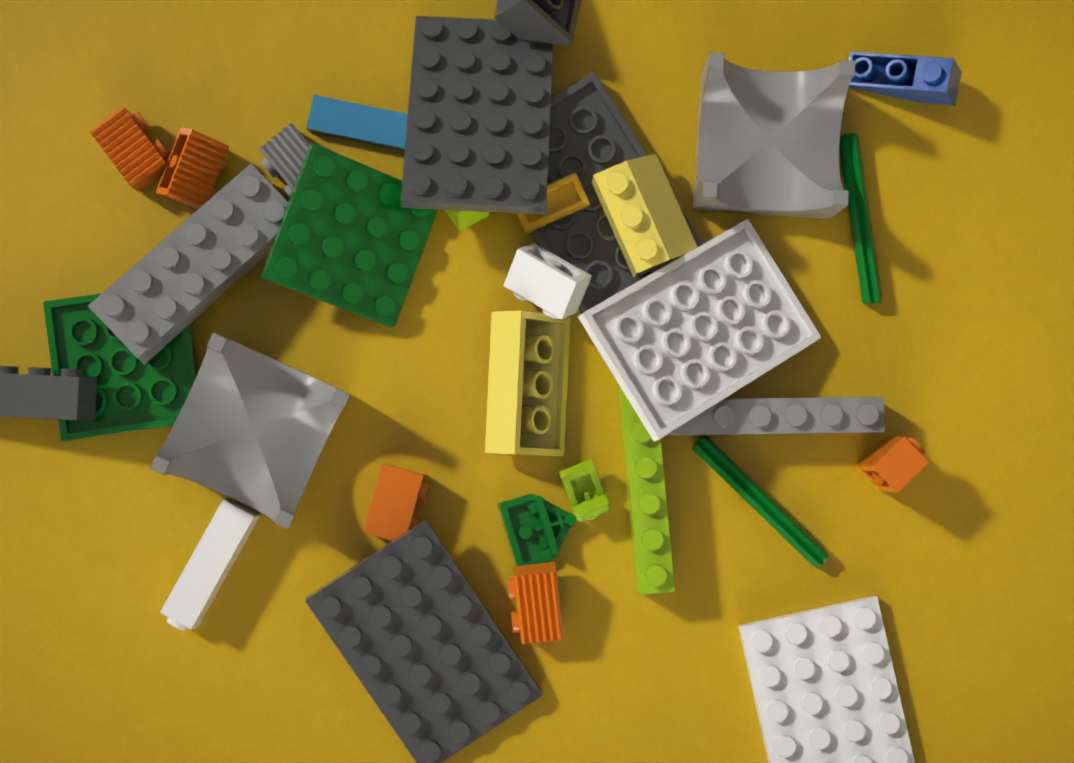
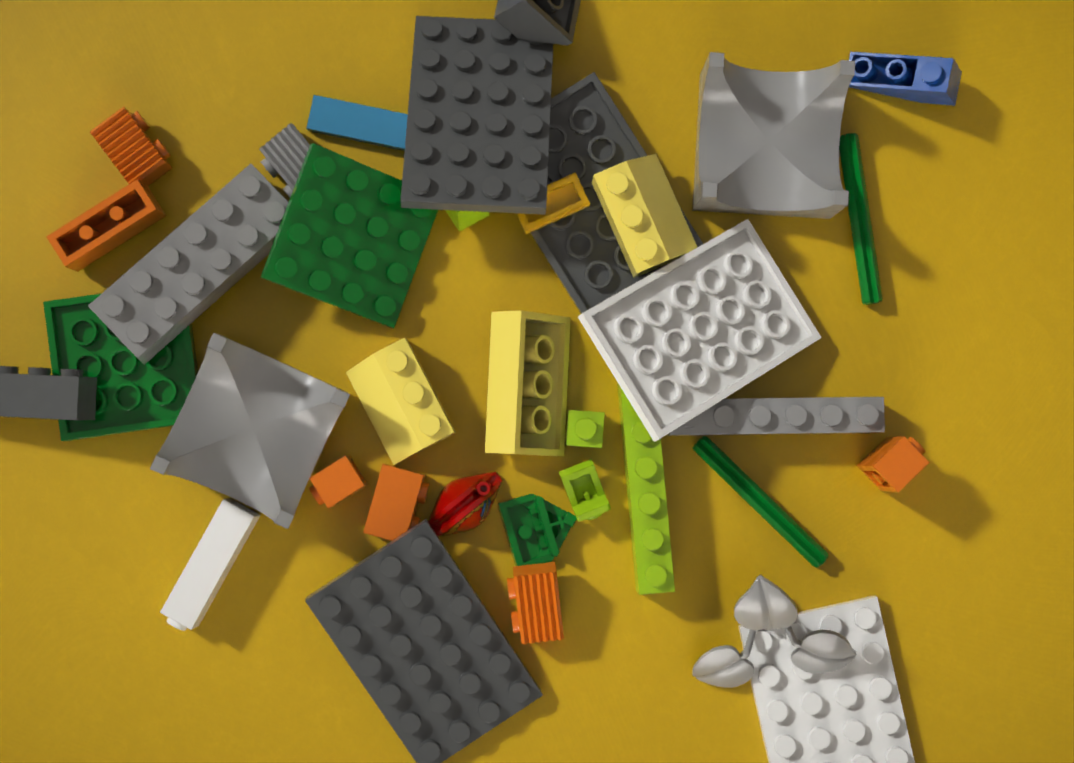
orange brick [156,127,229,210] -> none
white brick [503,243,592,320] -> none
none -> orange brick [46,179,167,272]
none -> orange brick [309,455,368,508]
none -> light yellow slope [346,337,456,465]
none -> red hat [428,471,503,537]
none -> lime brick [565,410,605,448]
none -> light grey plant [692,575,857,688]

